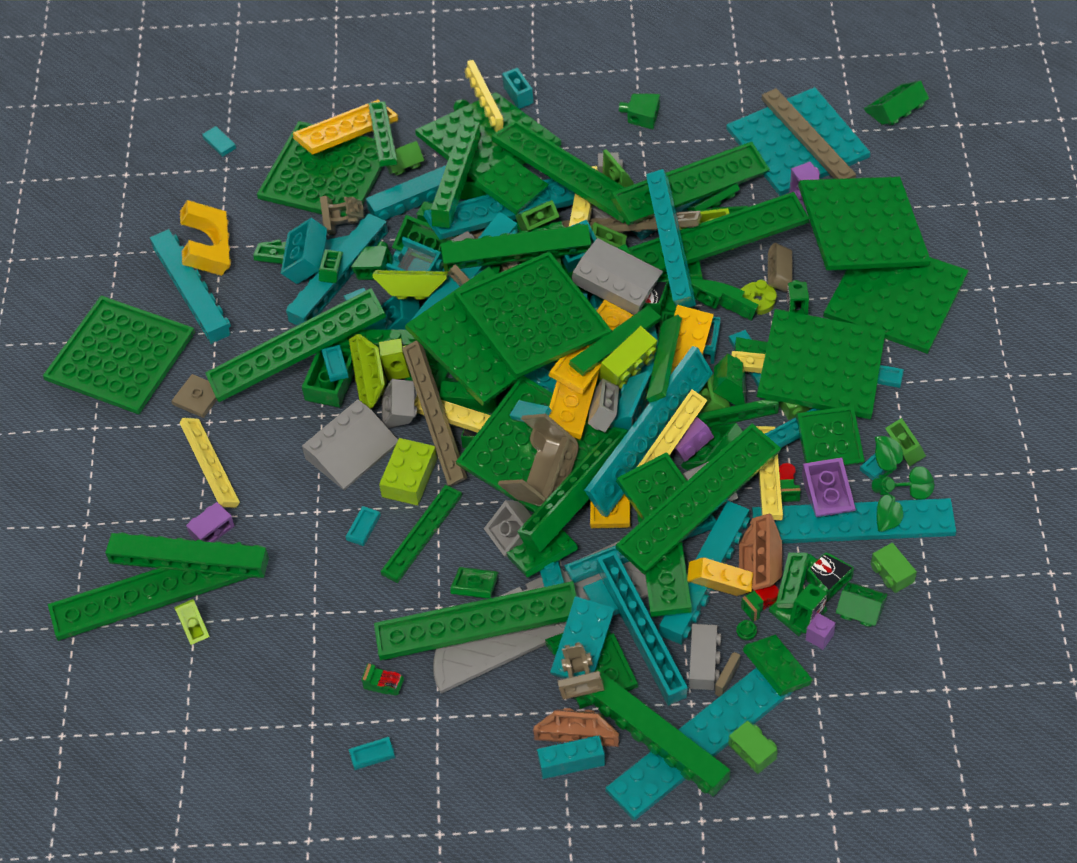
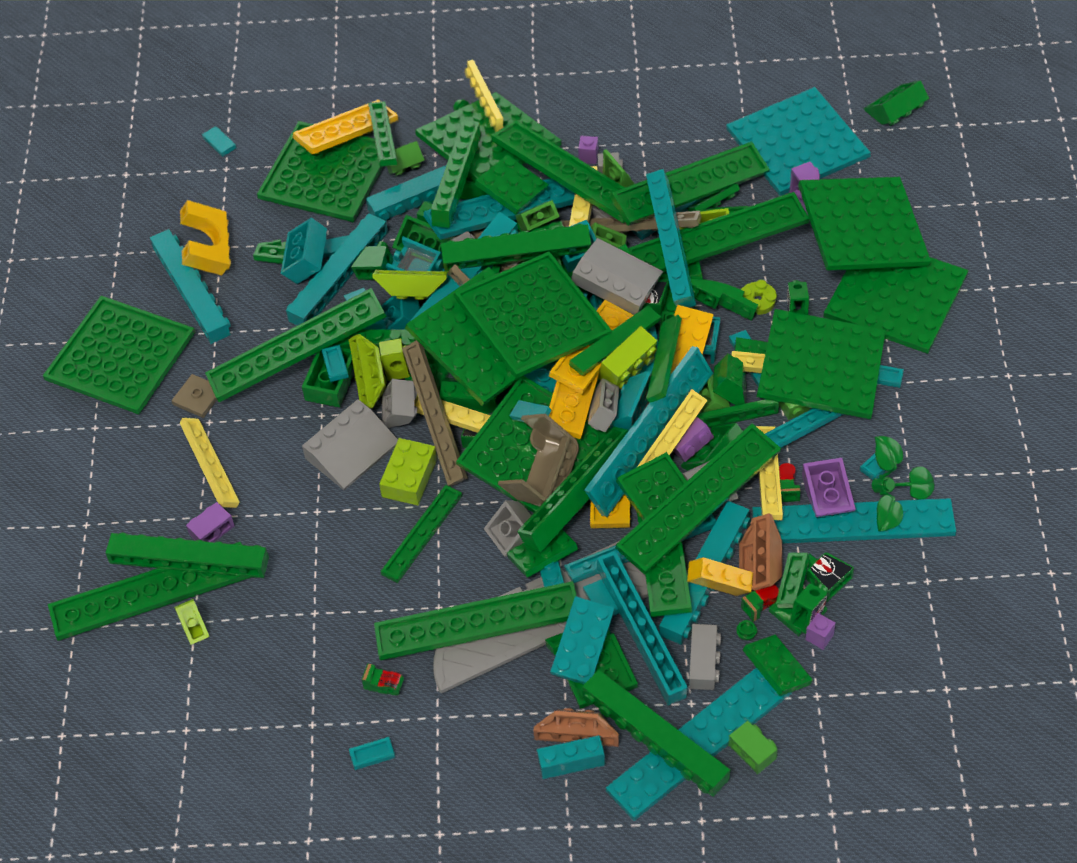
green slope [319,250,343,283] -> none
dark tan tile [320,196,364,235] -> none
teal tile [345,506,381,546] -> none
green tile [450,567,498,599] -> none
teal brick [502,68,533,109] -> none
dark tan tile [558,642,604,700] -> none
green torso [619,94,660,130] -> none
dark tan tile [715,652,740,697] -> none
dark tan plate [762,88,856,179] -> none
dark tan beam [768,243,792,292] -> none
green plate [796,406,865,466] -> none
green slope [836,582,888,627] -> none
bright green brick [871,543,917,593] -> none
bright green brick [885,418,926,467] -> none
none -> medium lavender brick [578,136,598,164]

